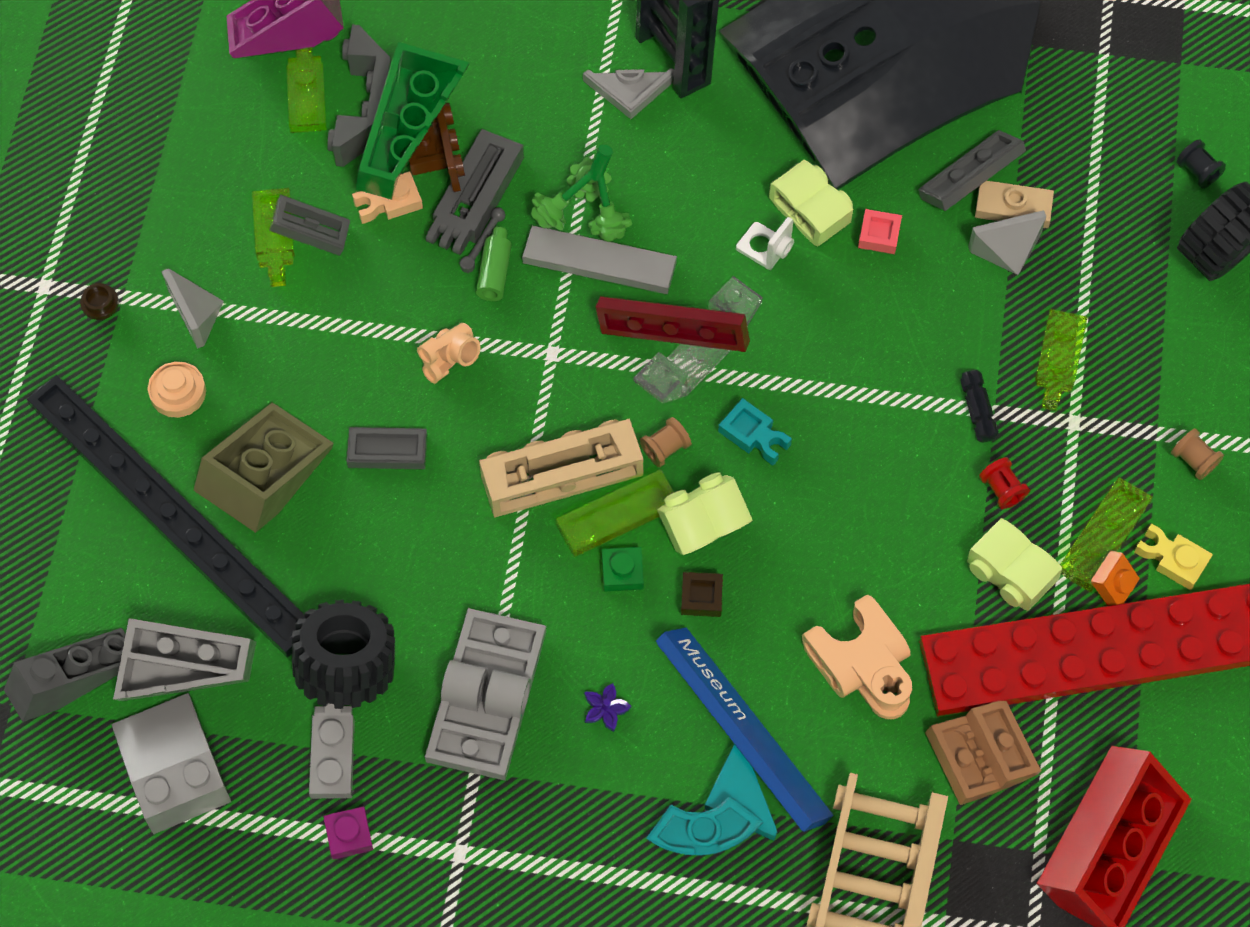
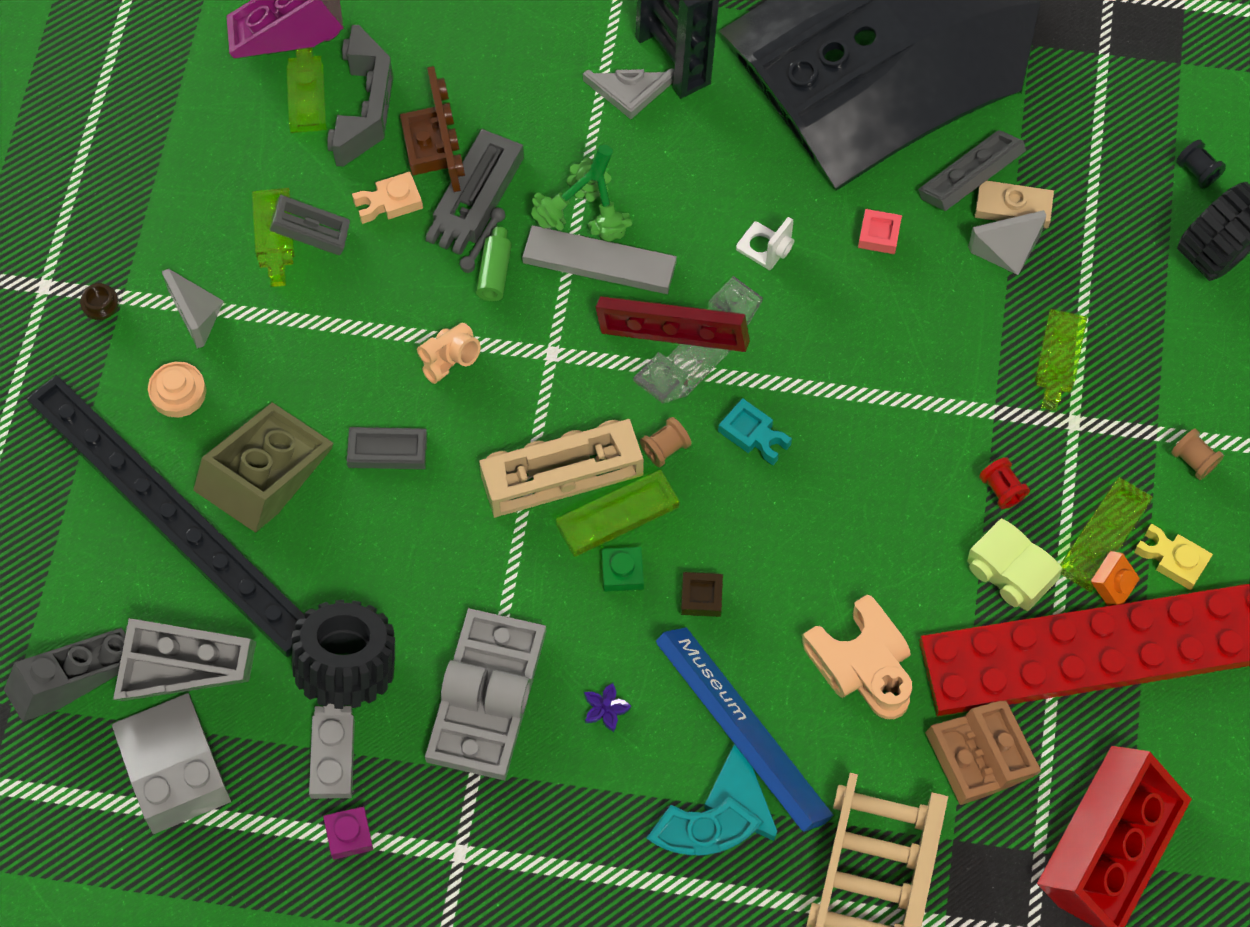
green wedge [356,42,470,200] -> none
yellowish green brick [657,473,752,555] -> none
yellowish green brick [769,160,853,247] -> none
black axle [960,369,999,443] -> none

